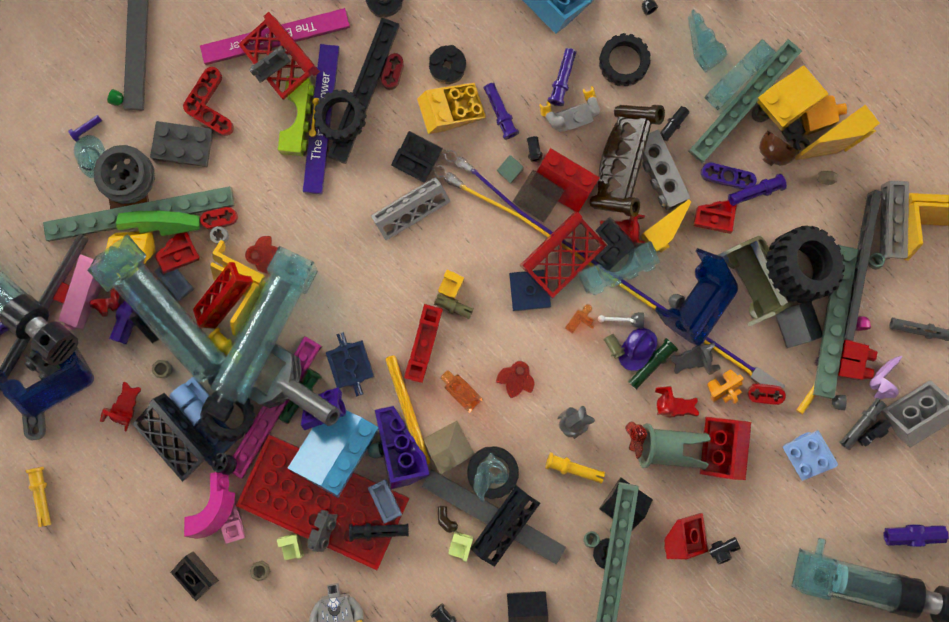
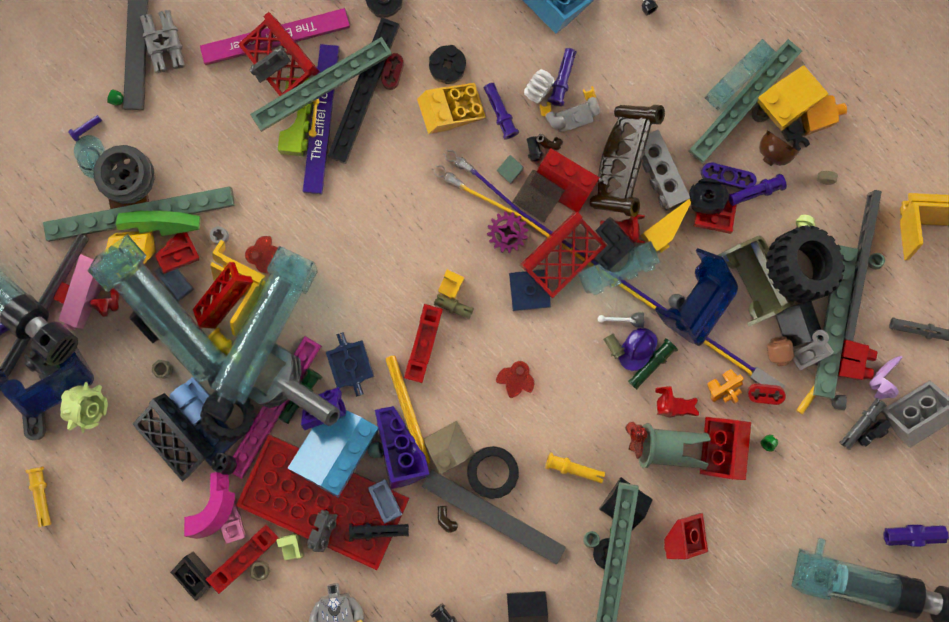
red hair [100,382,141,432] -> none
dark purple piece [109,287,141,344] -> none
dark grey plate [150,121,214,167] -> none
red beam [183,67,234,136] -> none
red beam [200,207,238,229] -> none
black tyre [314,90,367,143] -> none
light grey fence [371,177,451,240] -> none
black slope [391,131,443,182] -> none
clear orange torso [441,370,483,413] -> none
yellowish green panel [448,531,473,562] -> none
black fence [470,485,540,567] -> none
clear light blue hair [473,453,508,502] -> none
dark grey hair [558,406,595,439] -> none
clear orange piece [565,304,595,334] -> none
black tyre [599,33,651,86] -> none
black axle [660,106,690,141] -> none
dark grey hair [671,343,721,375] -> none
clear light blue slope [688,9,728,73] -> none
black plate [709,537,741,564] -> none
light blue plate [783,430,838,481] -> none
yellow slope [795,104,880,160] -> none
dark pink hinge [856,316,871,331] -> none
light grey fence [880,181,909,260] -> none
none -> yellowish green brick [60,382,108,433]
none -> light grey pin [140,10,185,73]
none -> red slope [206,524,278,594]
none -> sand green plate [250,37,392,132]
none -> magenta gear [487,212,528,253]
none -> white gear [524,69,554,103]
none -> dark brown arm [536,134,563,151]
none -> black plate [689,178,729,214]
none -> green hinge [760,434,778,452]
none -> nougat head [767,336,795,366]
none -> light grey hinge [793,330,834,371]
none -> yellowish green plate [795,215,815,227]

